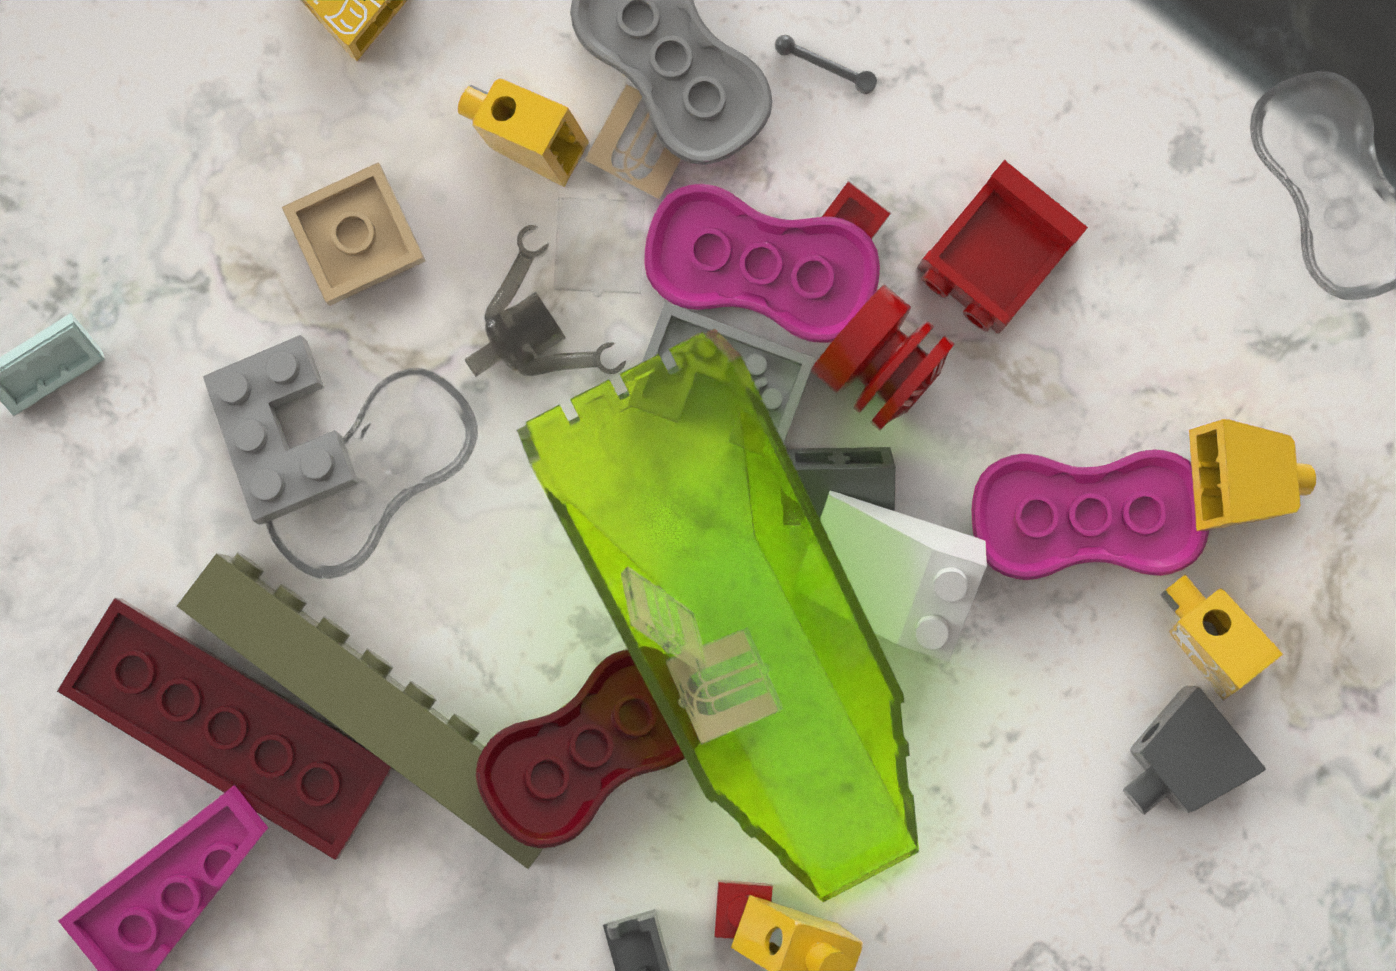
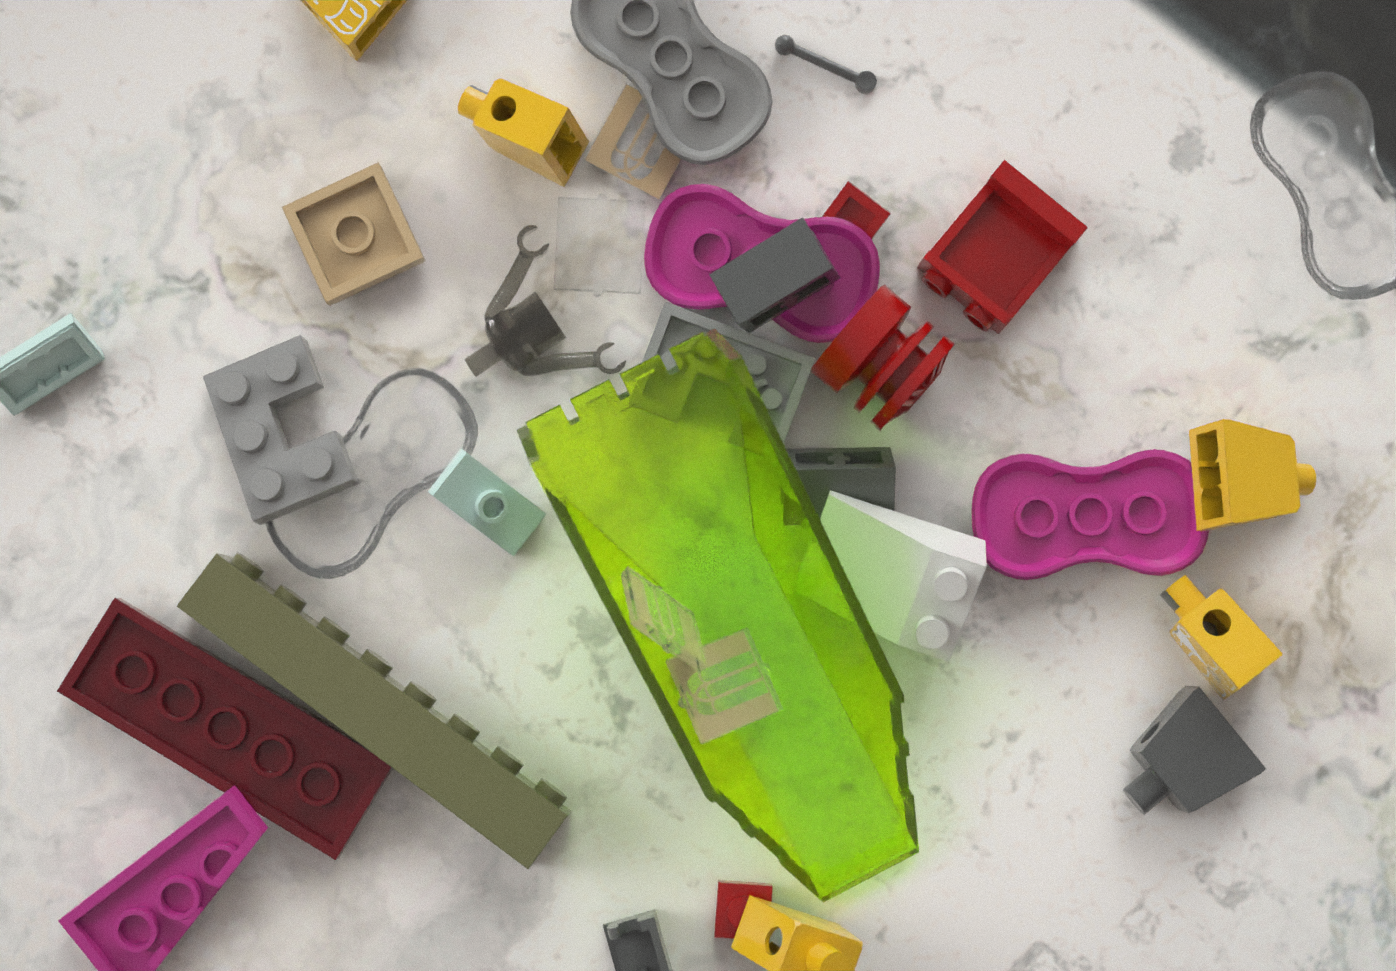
dark red plate [475,648,703,848] -> none
none -> light aqua plate [428,449,546,557]
none -> dark grey hinge [709,217,841,333]

